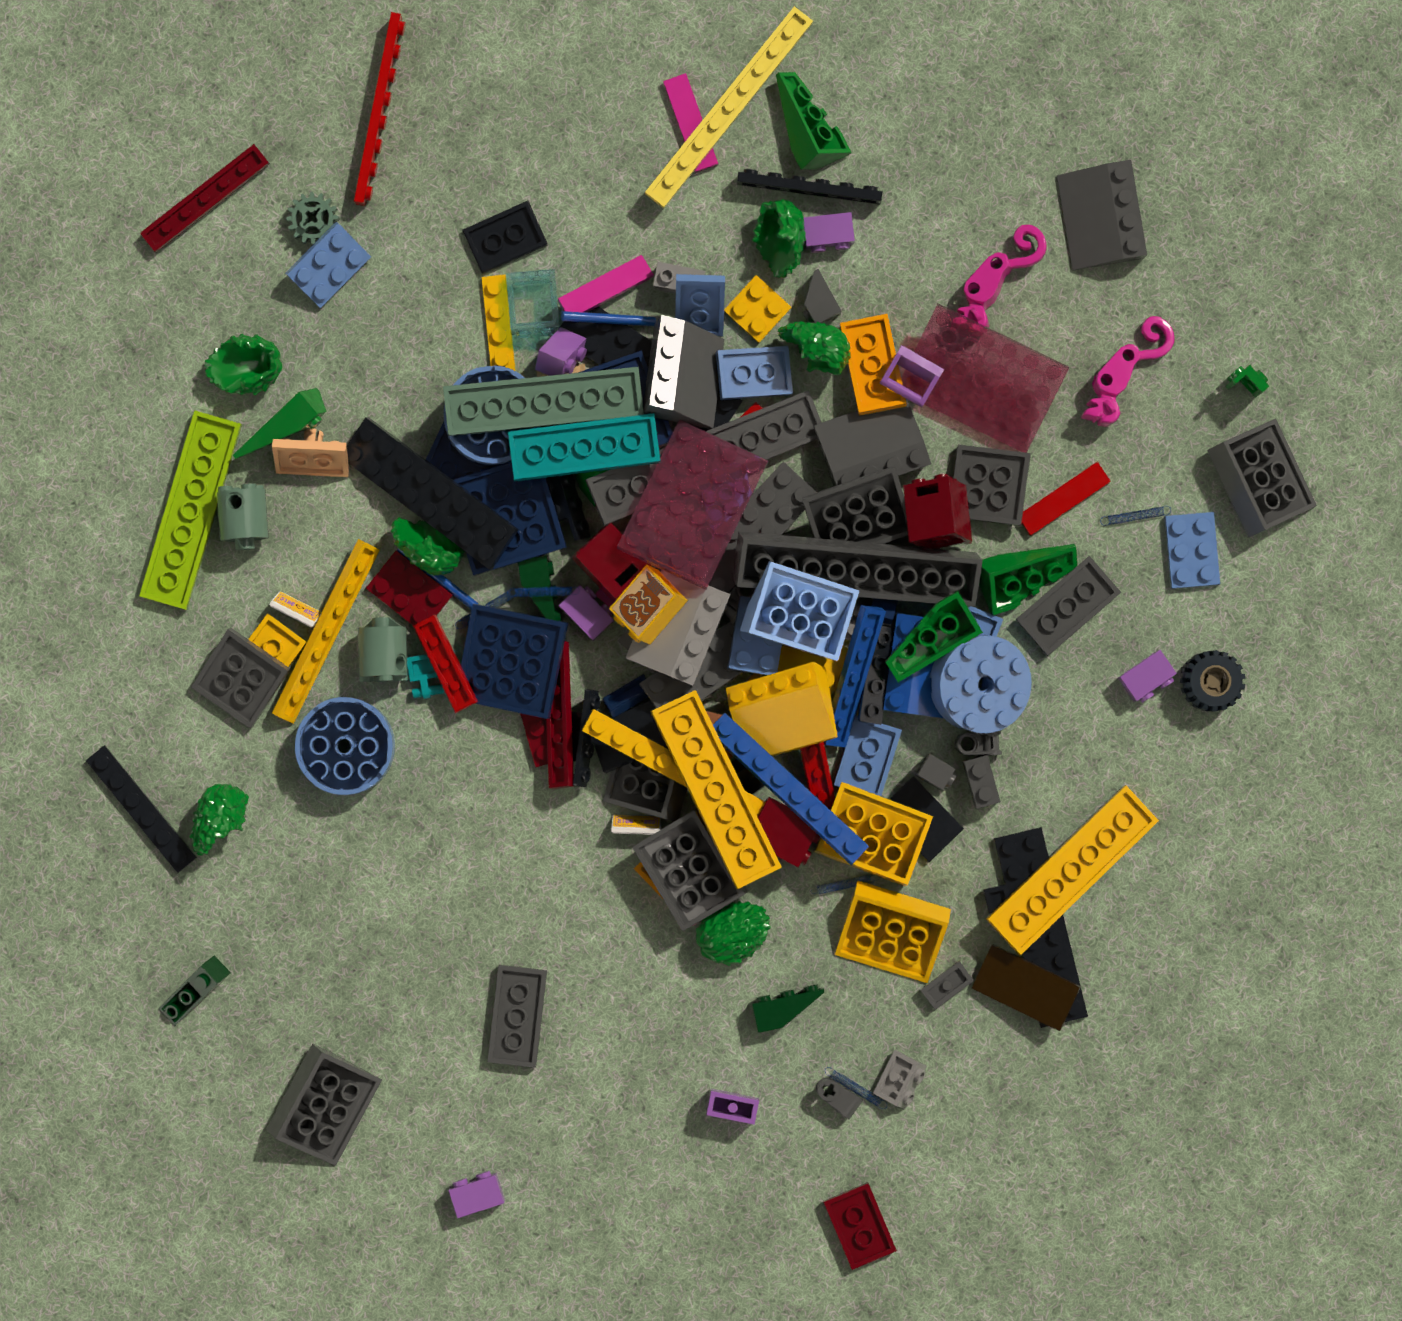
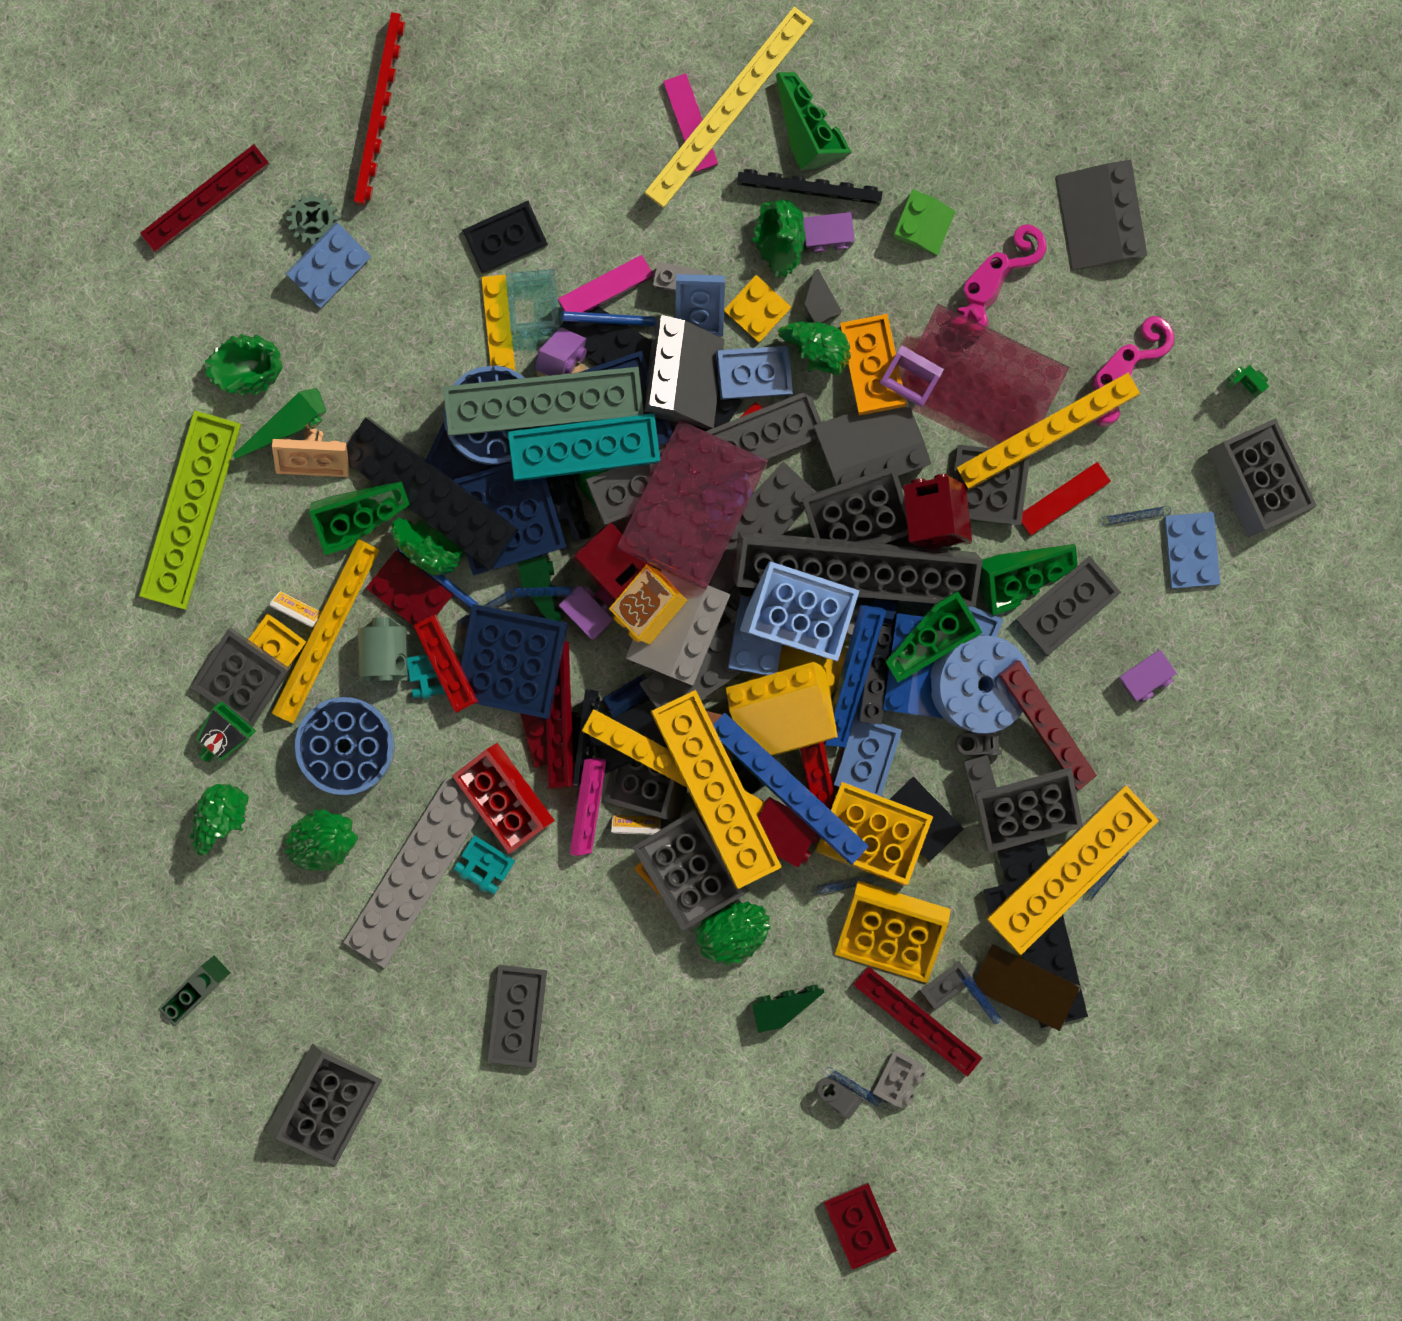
black plate [85,745,197,873] -> none
sand green cylinder [217,484,269,550] -> none
medium lavender brick [449,1171,505,1218] -> none
medium lavender brick [706,1088,759,1125] -> none
dark grey brick [915,754,956,790] -> none
black wheel [1180,650,1245,712] -> none
none -> torso [196,701,256,762]
none -> green hair [284,809,358,871]
none -> green wedge [309,481,410,555]
none -> light grey plate [343,777,480,968]
none -> red slope [452,742,555,854]
none -> teal plate [453,835,516,896]
none -> dark pink tile [570,758,606,856]
none -> dark red plate [853,966,983,1077]
none -> bright green slope [893,189,955,256]
none -> yellow plate [957,372,1141,490]
none -> blue piece [960,973,1004,1027]
none -> dark grey slope [976,767,1083,853]
none -> dark red plate [998,660,1097,790]
none -> blue piece [1085,852,1129,901]

